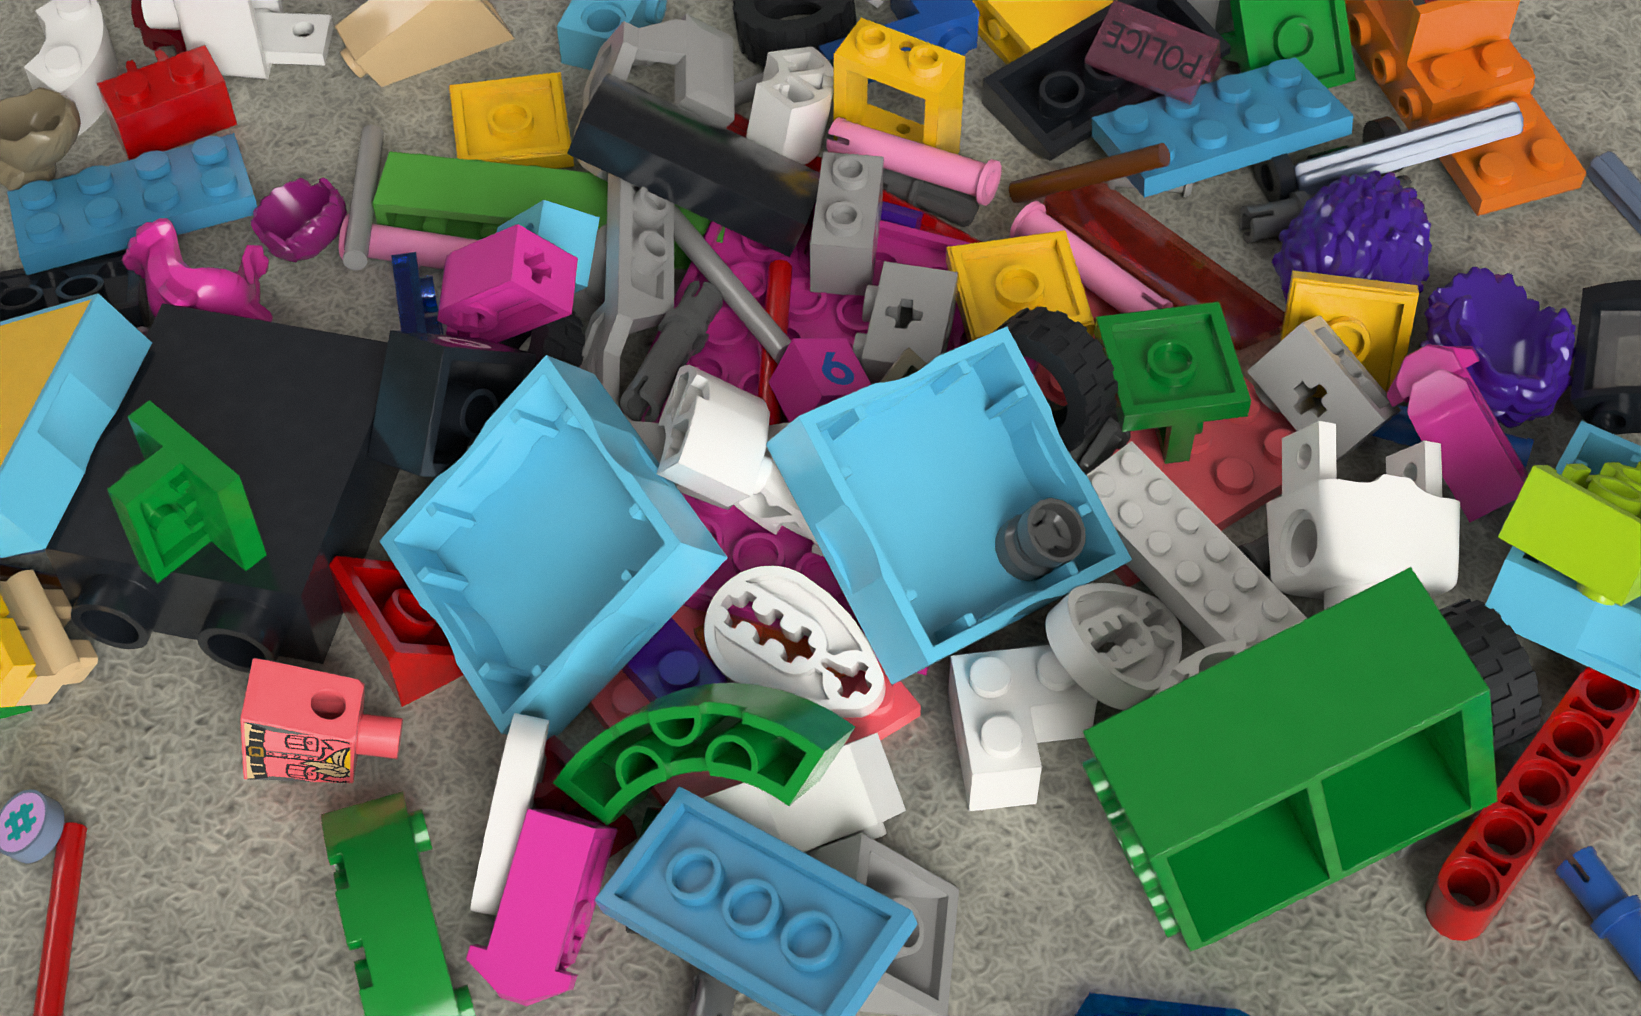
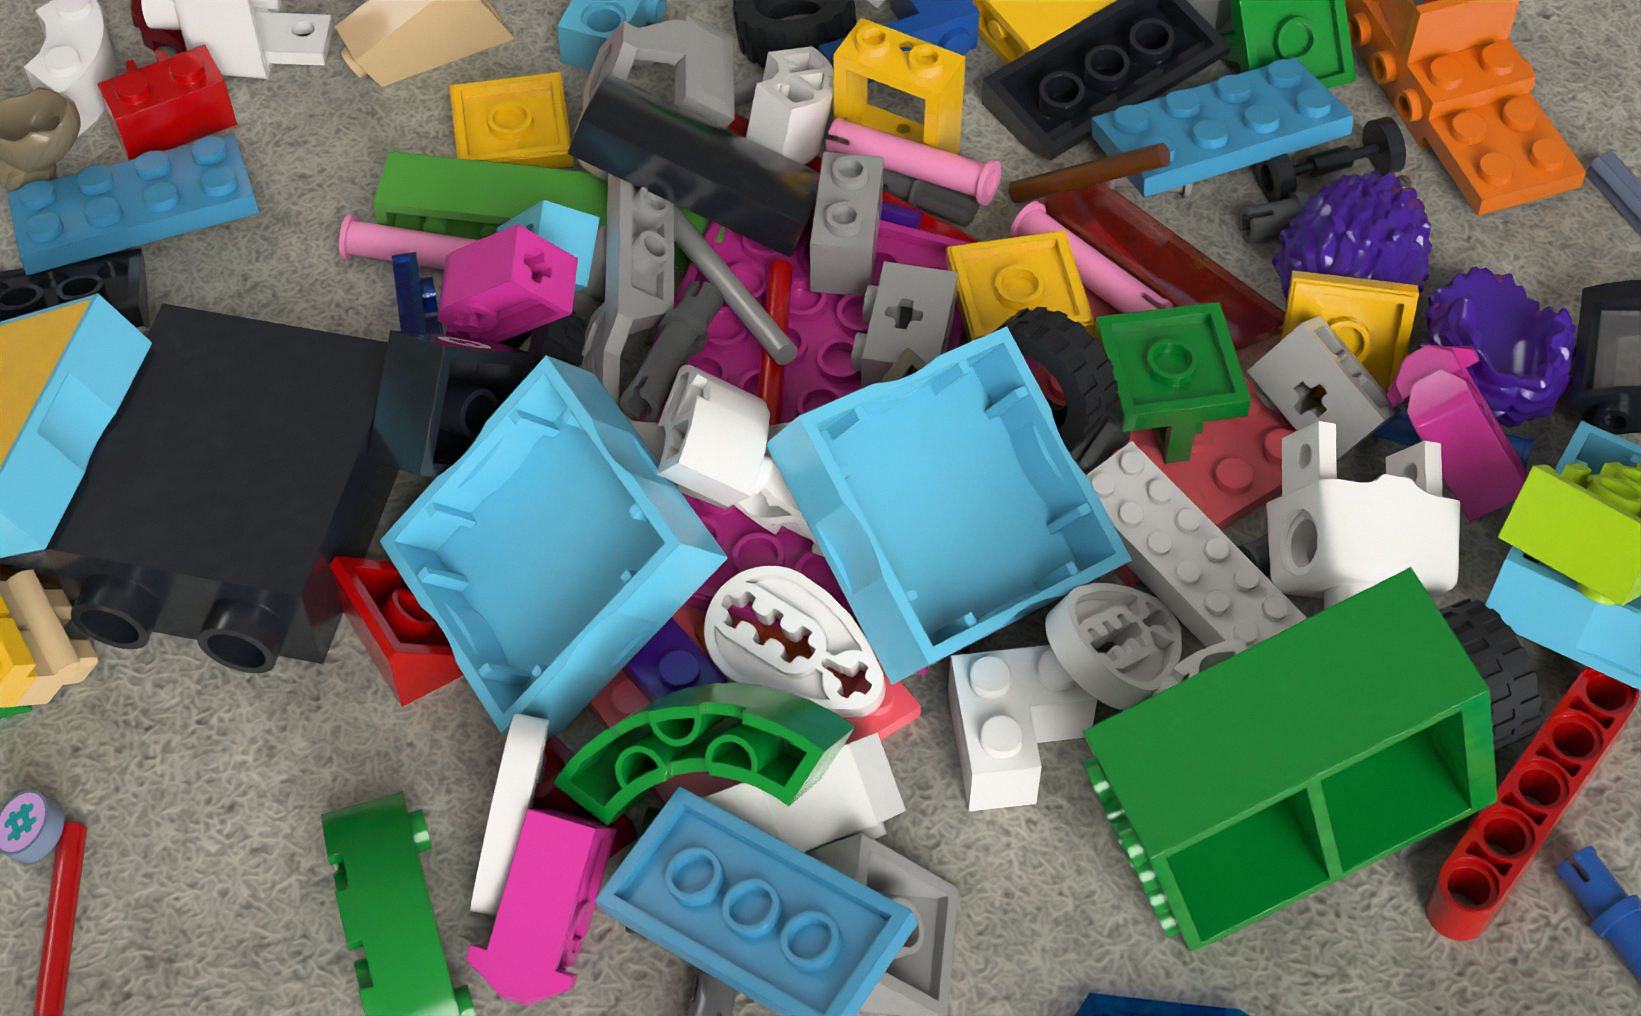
green bracket [107,400,267,583] -> none
dark pink hair [122,218,273,322] -> none
coral torso [240,658,403,783] -> none
magenta hair [251,177,347,262] -> none
light grey bar [343,125,384,271] -> none
dark pink brick [769,338,872,422] -> none
dark grey wheel [995,498,1086,581] -> none
clear pink panel [1085,0,1220,105] -> none
axle [1293,101,1524,195] -> none

